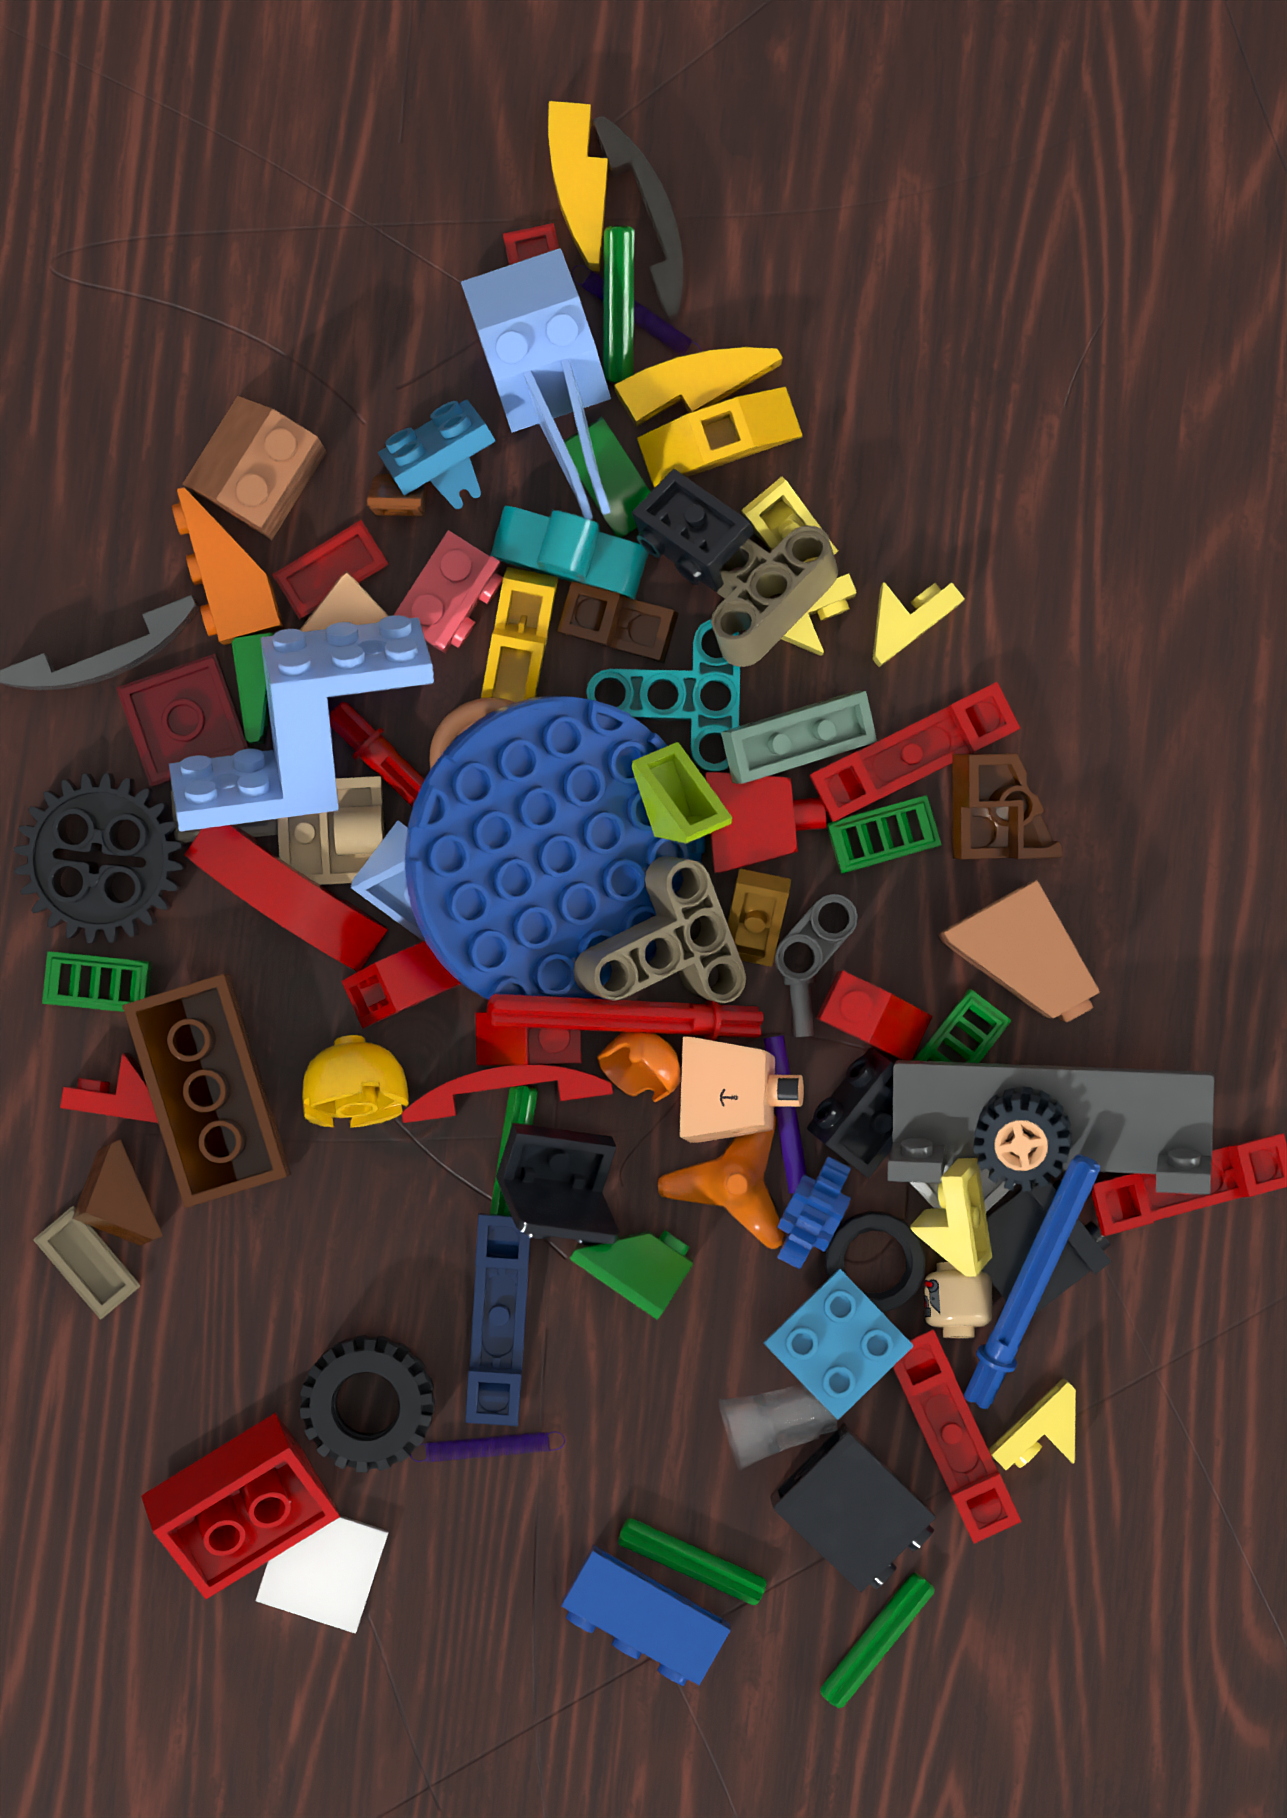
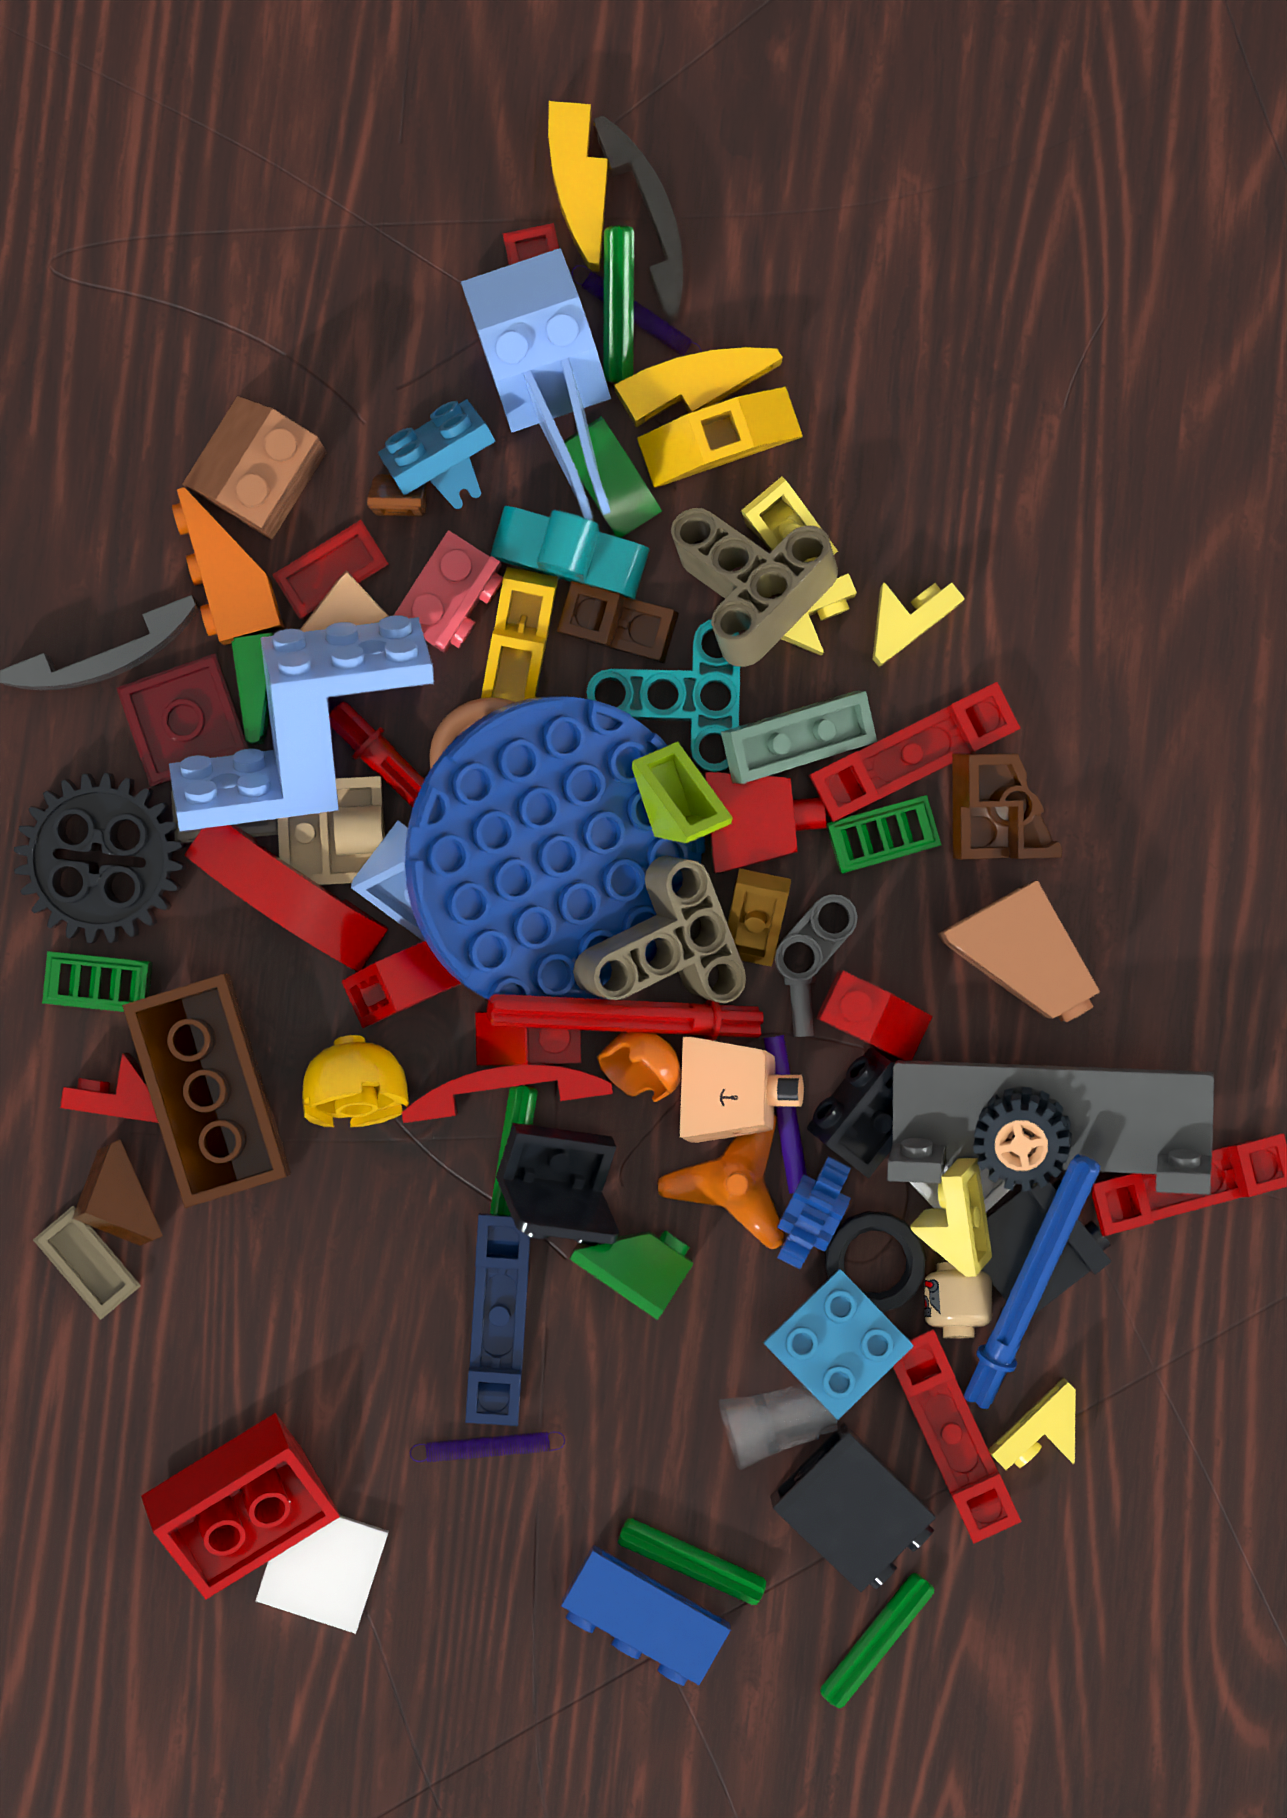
black tyre [299,1335,435,1473] -> none
black bracket [631,469,754,592] -> none
green slope [913,989,1012,1063] -> none

